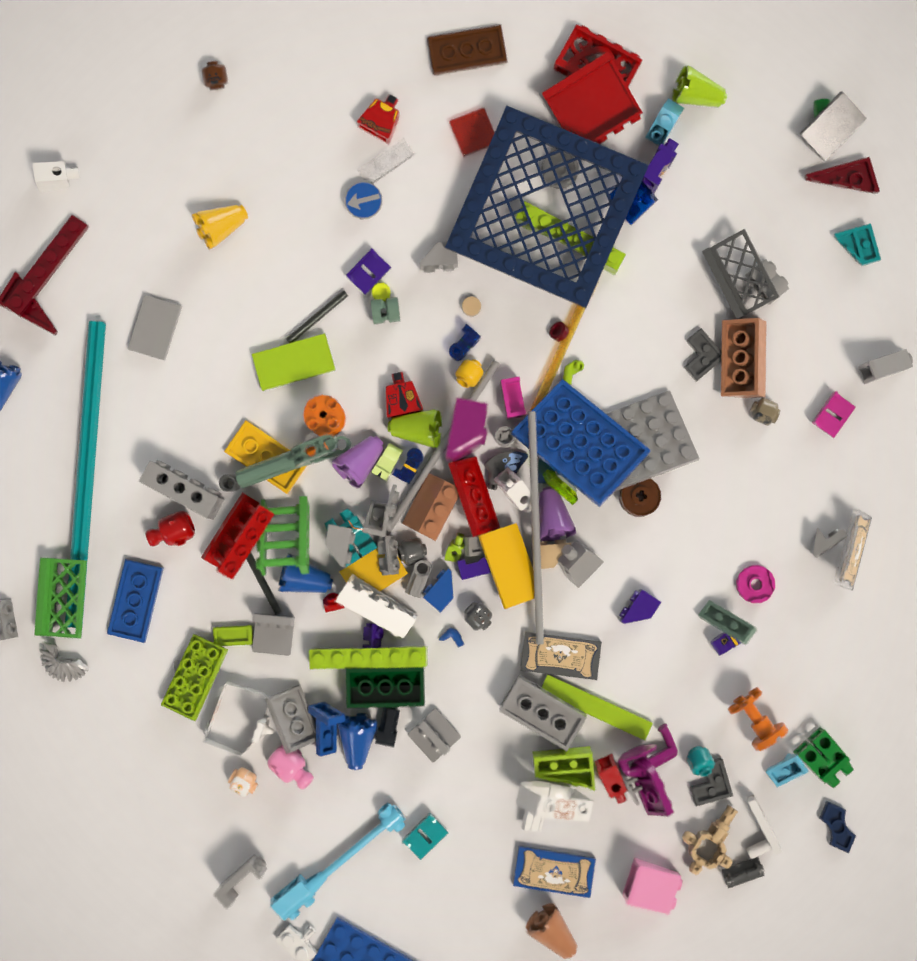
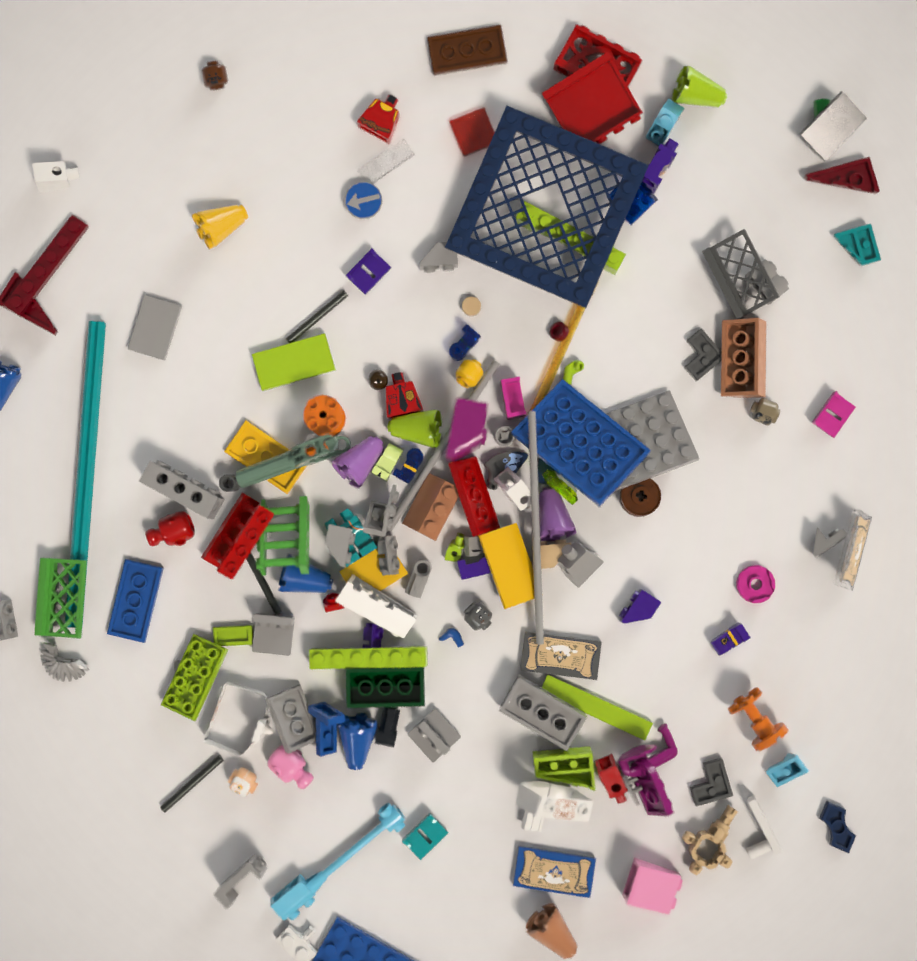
sand green wheel [371,297,400,324] -> none
neon yellow tile [372,283,391,301] -> none
dark grey head [397,538,427,565] -> none
blue slope [423,568,453,613] -> none
light grey tile [541,152,579,189] -> none
teal head [686,746,715,777] -> none
sand green plate [698,600,757,645] -> none
dark grey hinge [722,857,765,889] -> none
green hips [793,727,854,788] -> none
light grey slope [858,349,913,384] -> none
none -> pearl dark grey bar [160,755,224,813]
none -> dark brown piece [369,369,388,390]

